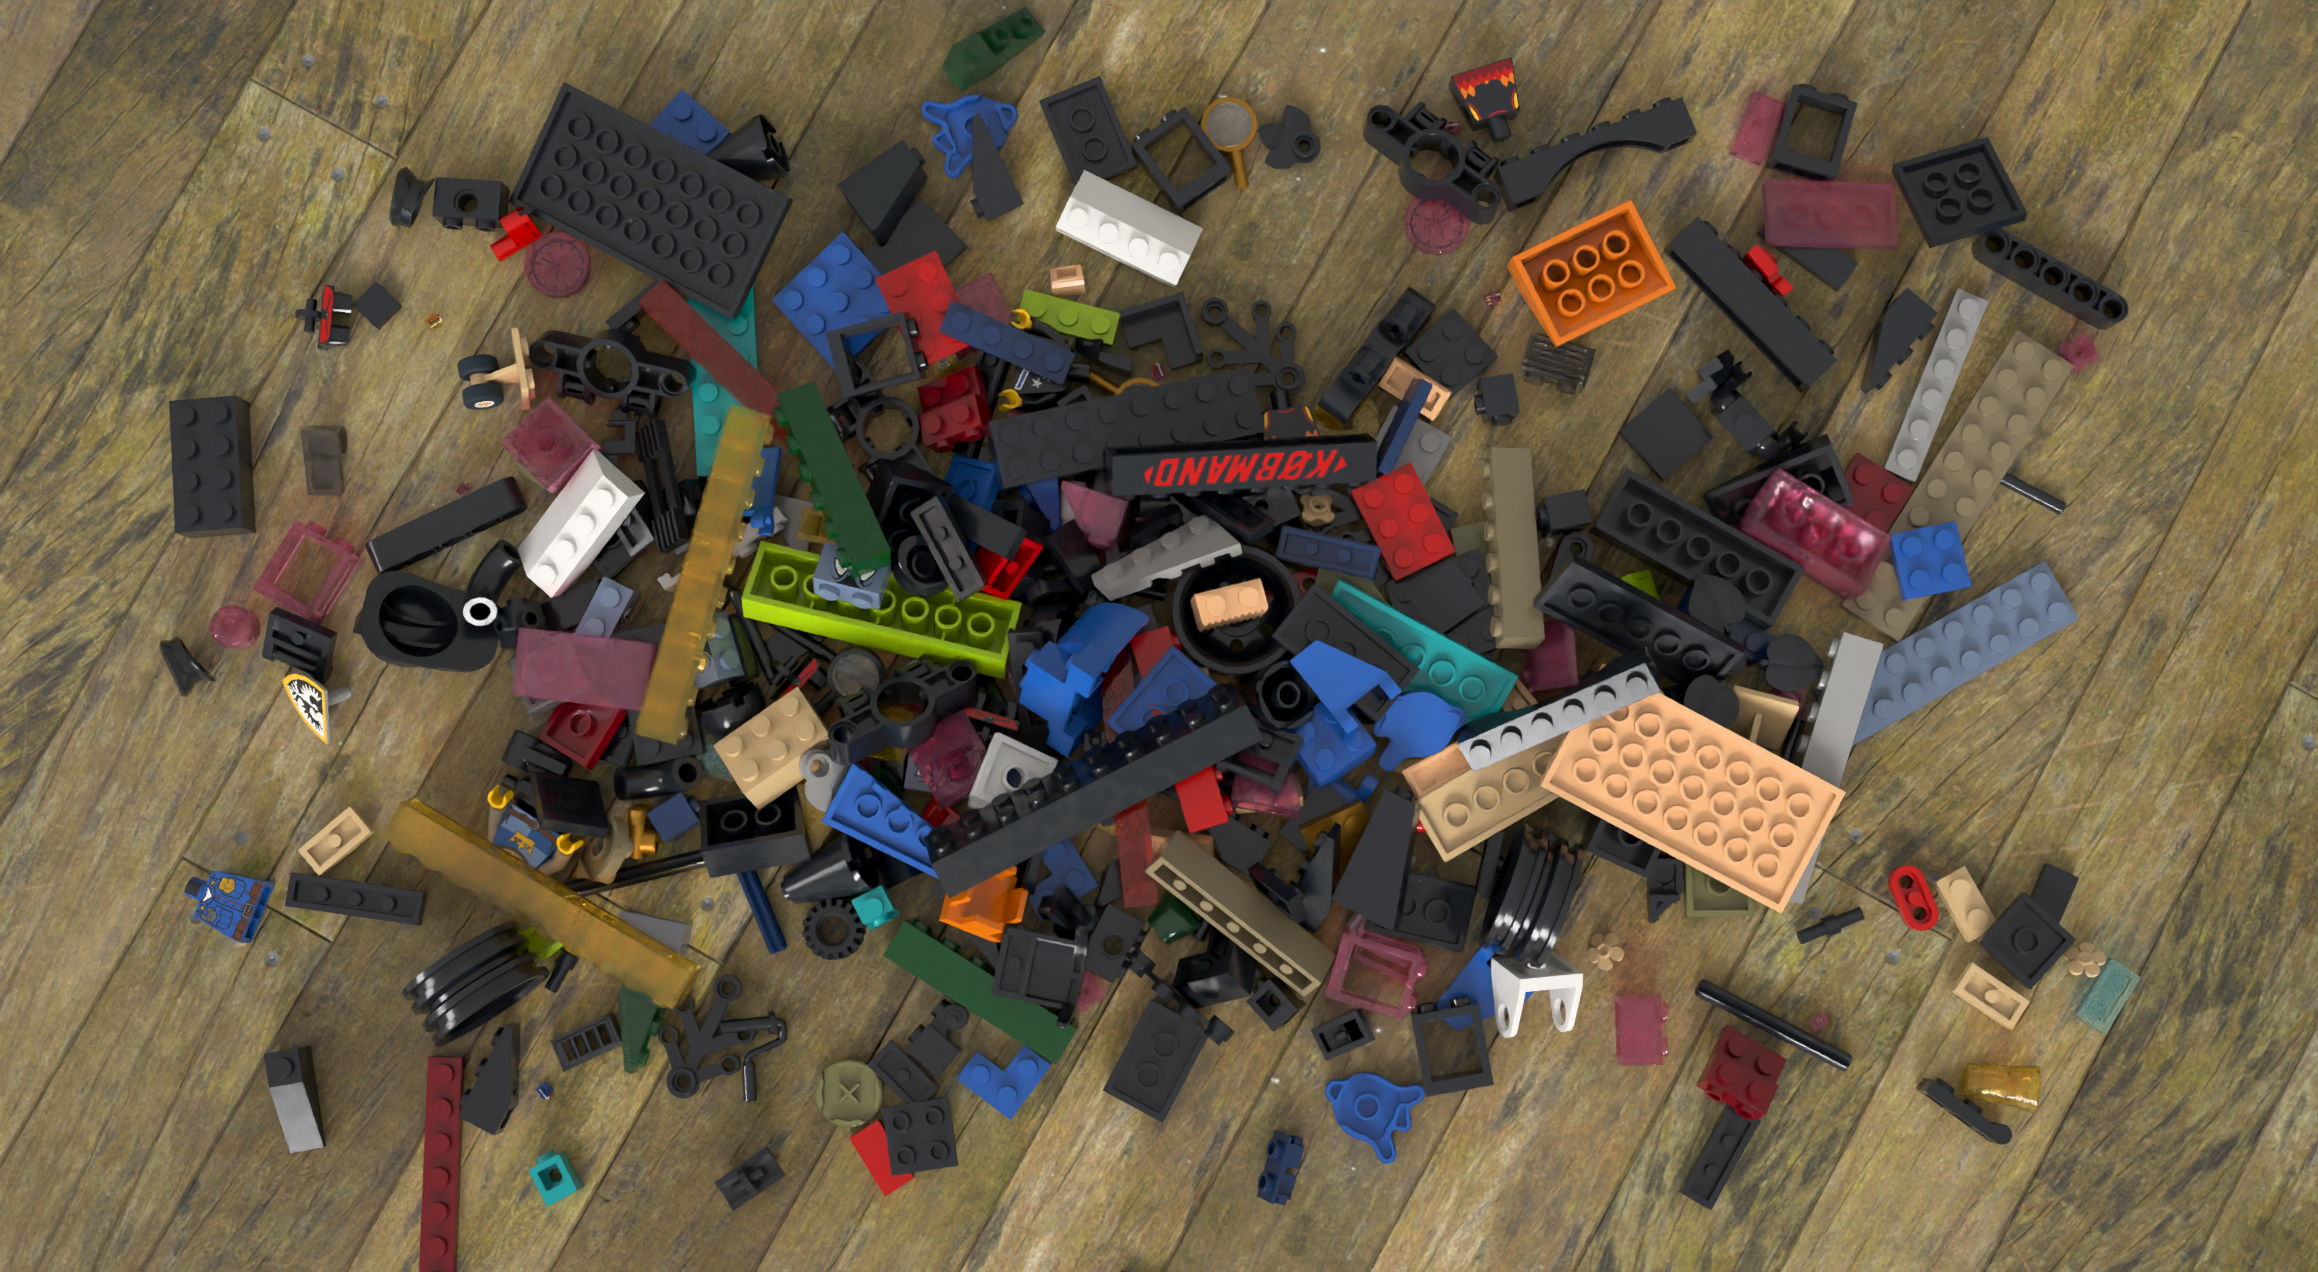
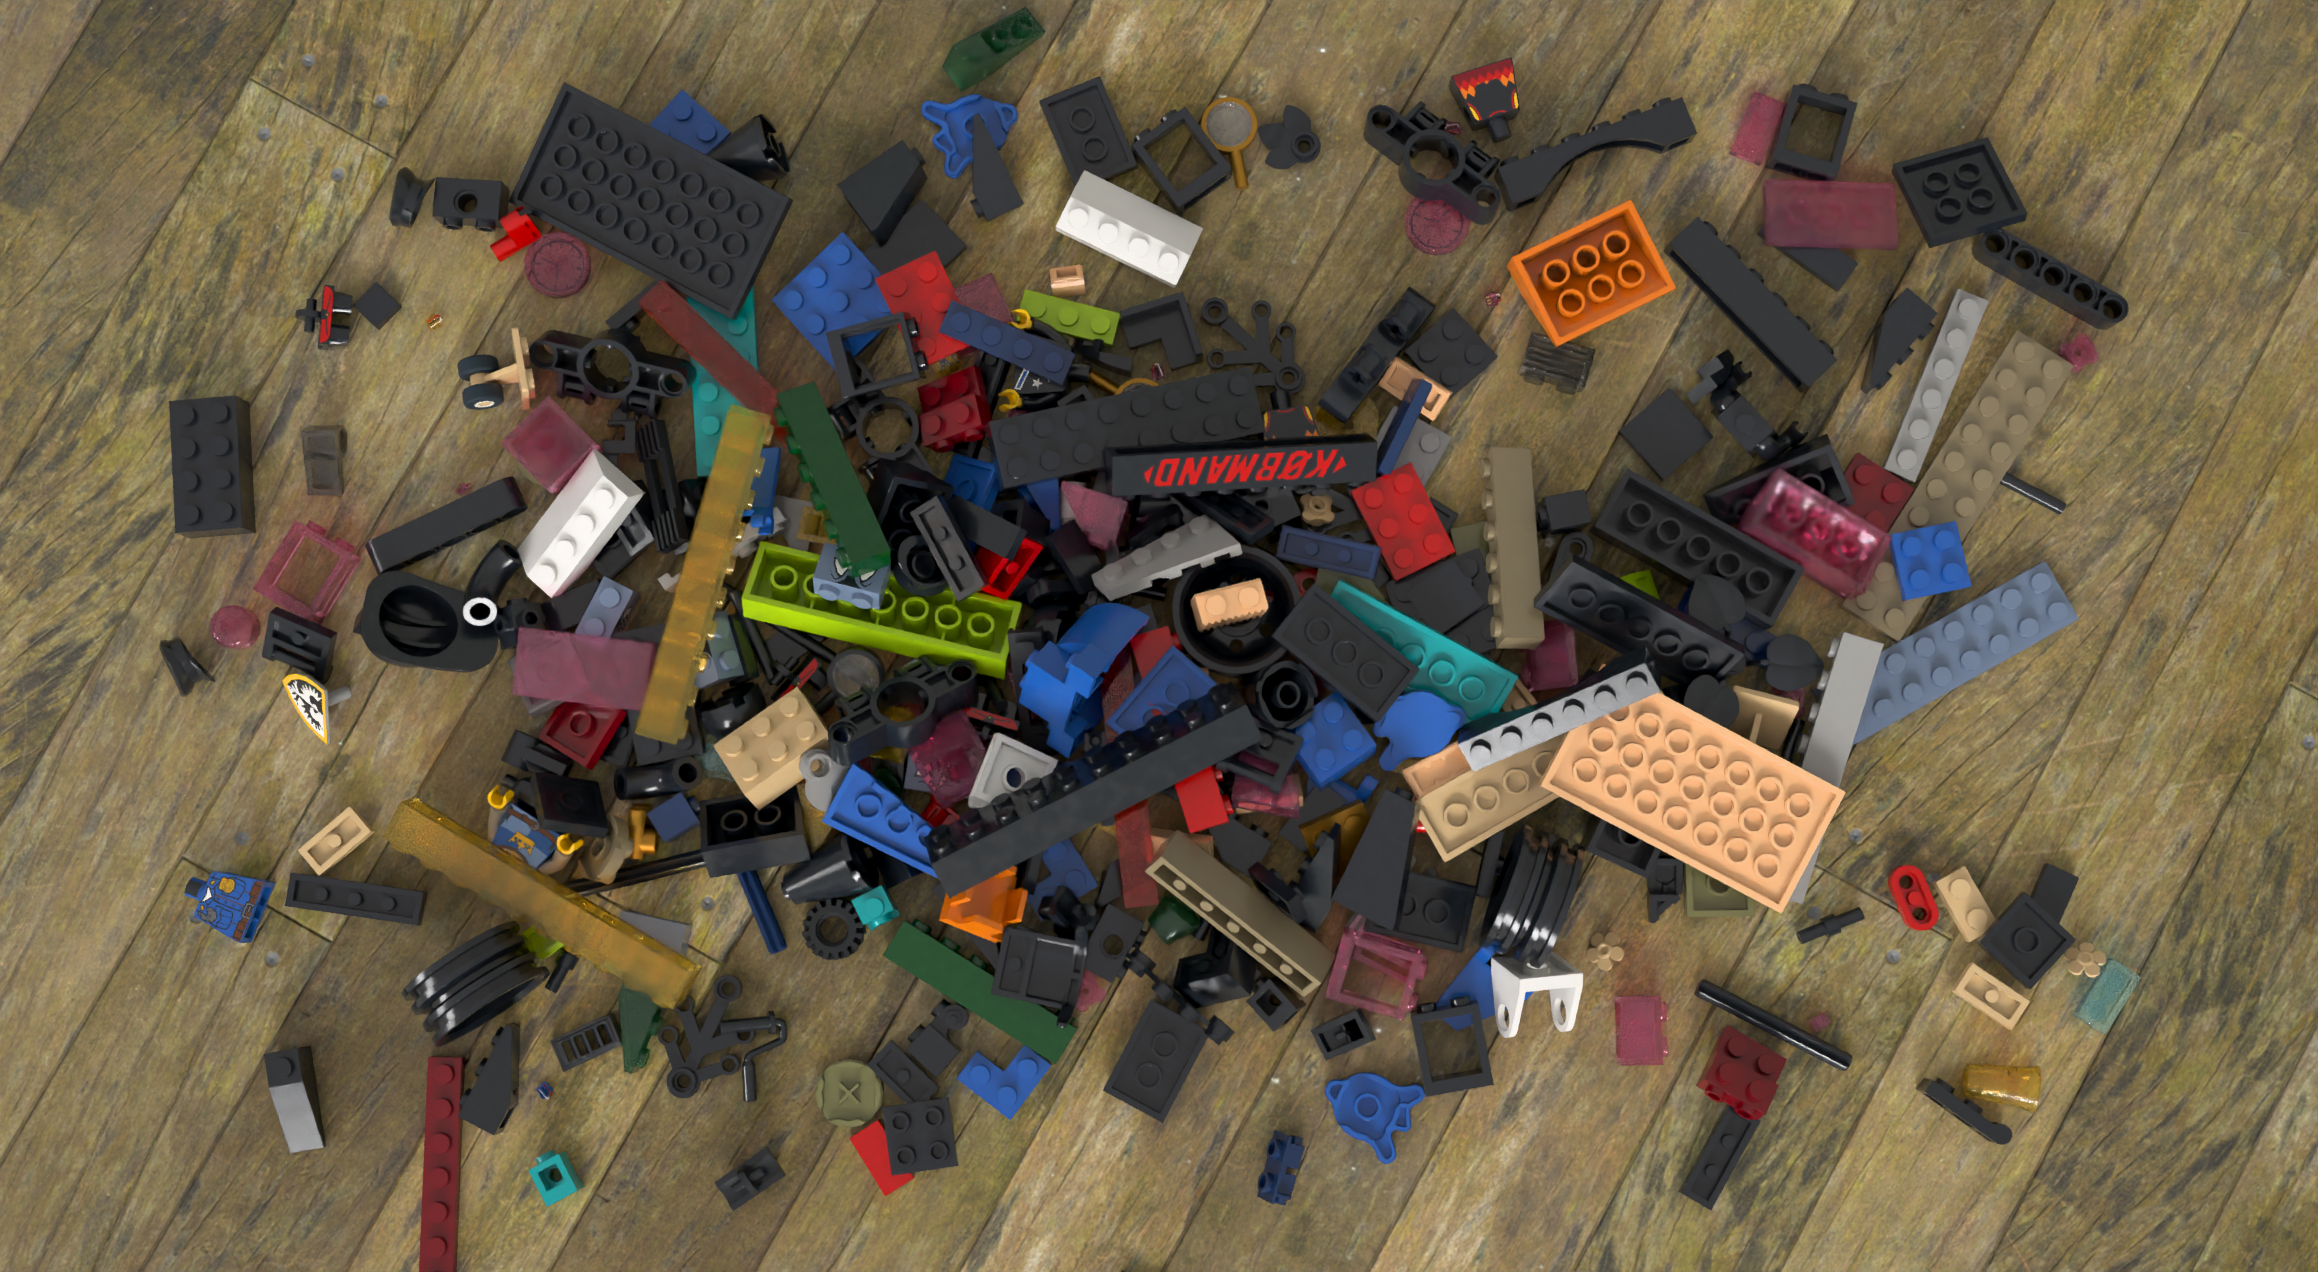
blue flag [1290,639,1402,734] -> none
black brick [1474,373,1520,427] -> none
red plate [1741,244,1793,297] -> none

